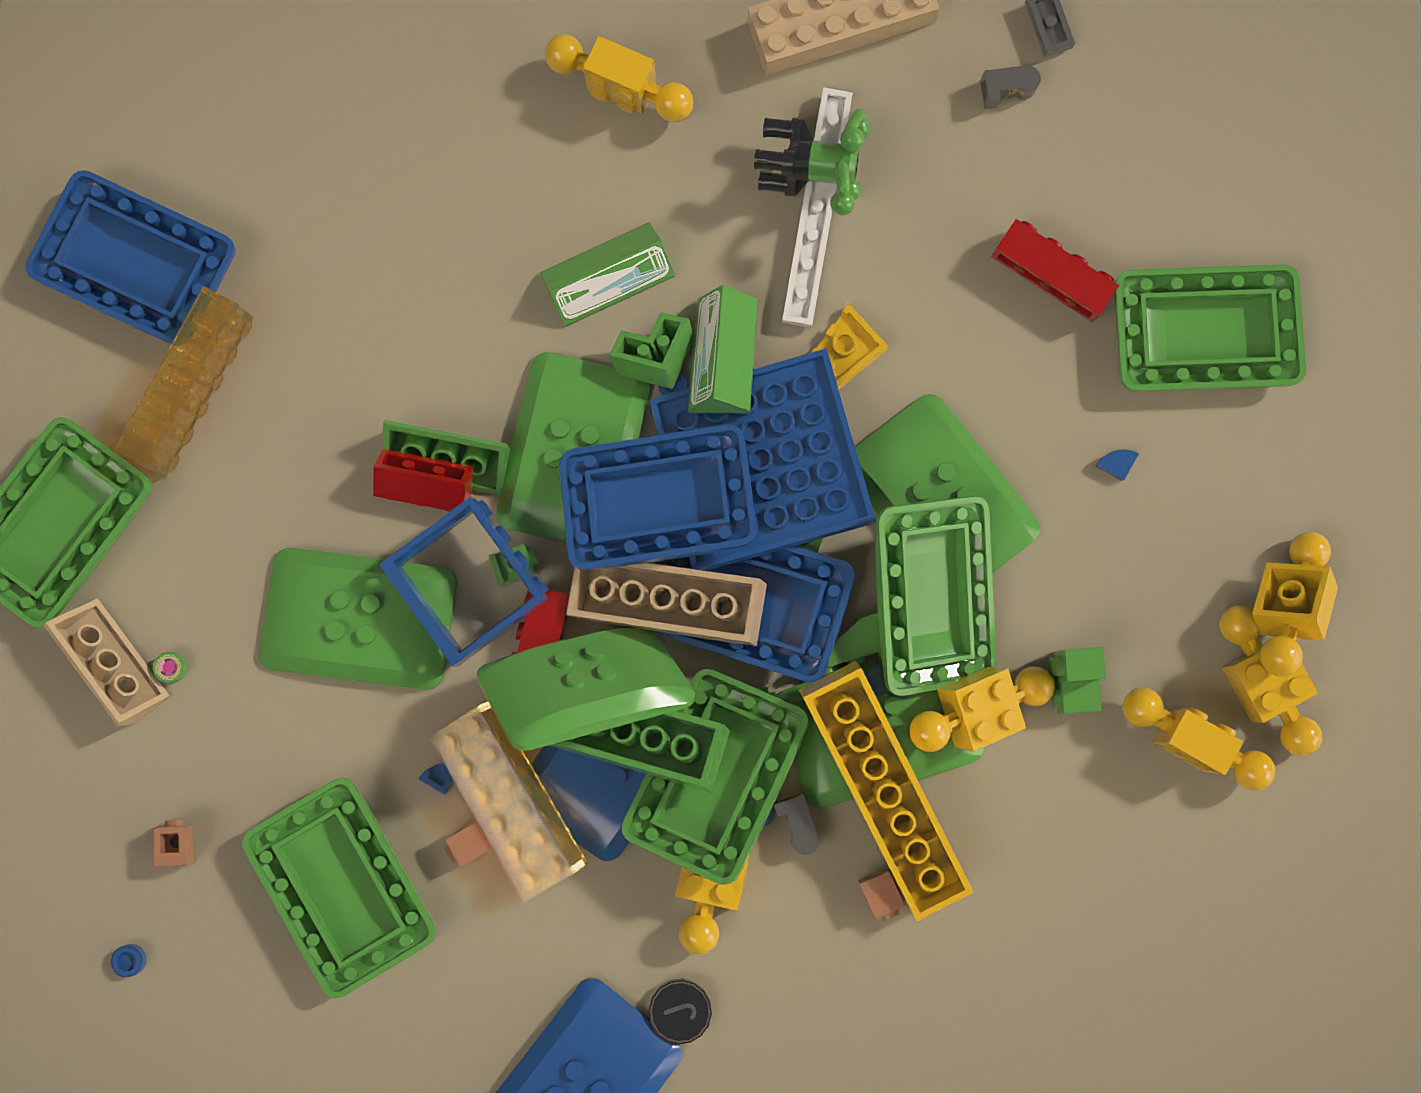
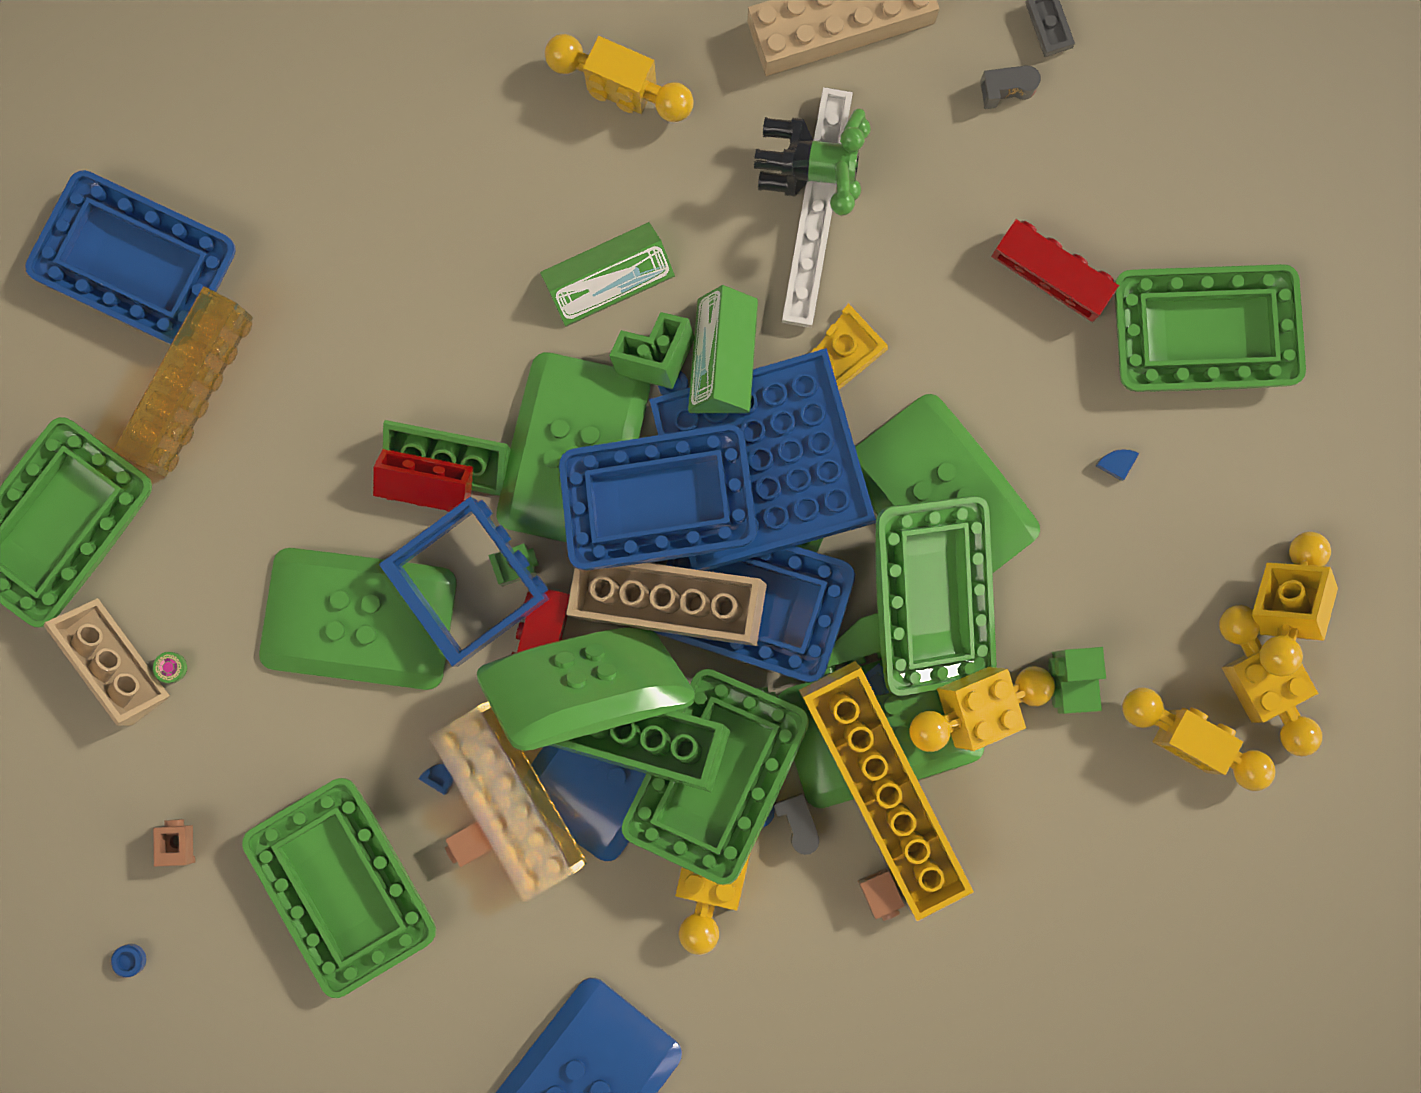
black tile [649,978,712,1044] -> none

